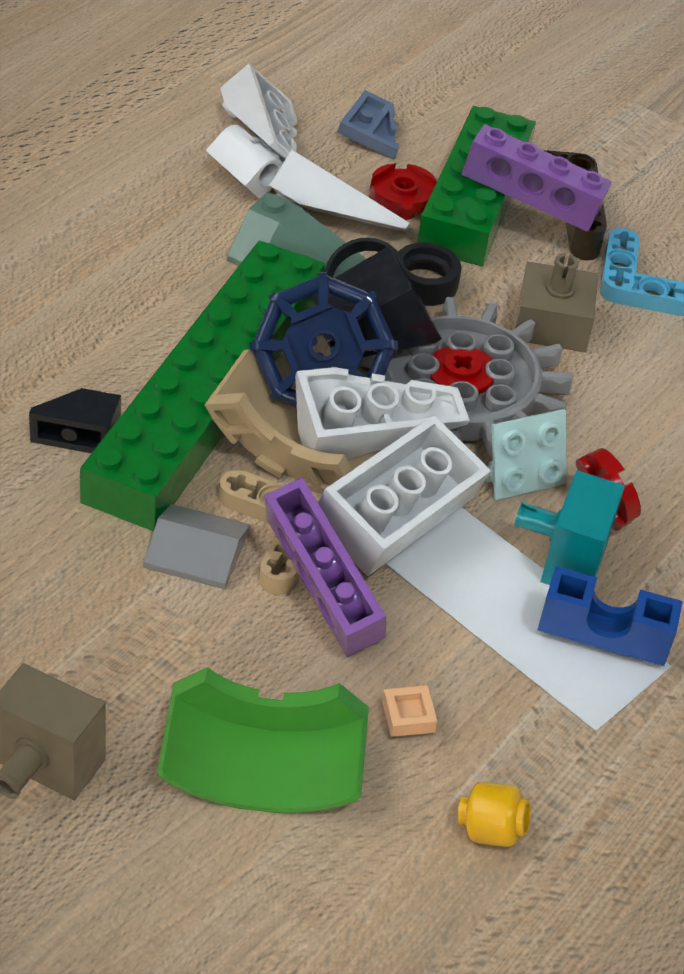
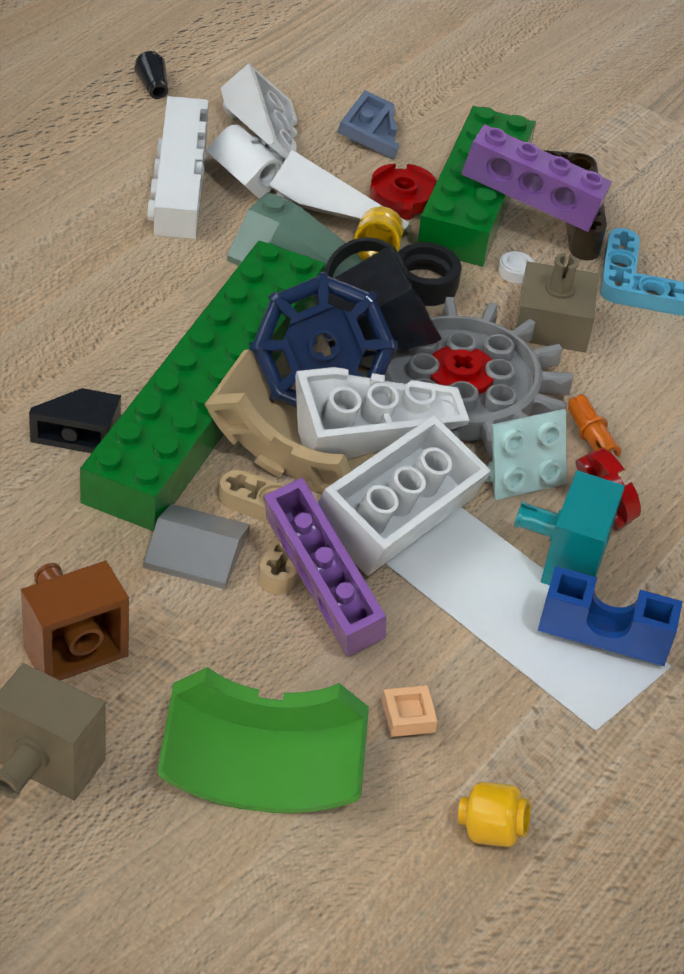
none -> dark orange brick [21,560,129,681]
none -> black cone [134,51,168,99]
none -> white wedge [147,96,209,239]
none -> yellow wheel [354,206,404,260]
none -> white tile [498,251,534,283]
none -> orange axle [568,394,622,457]

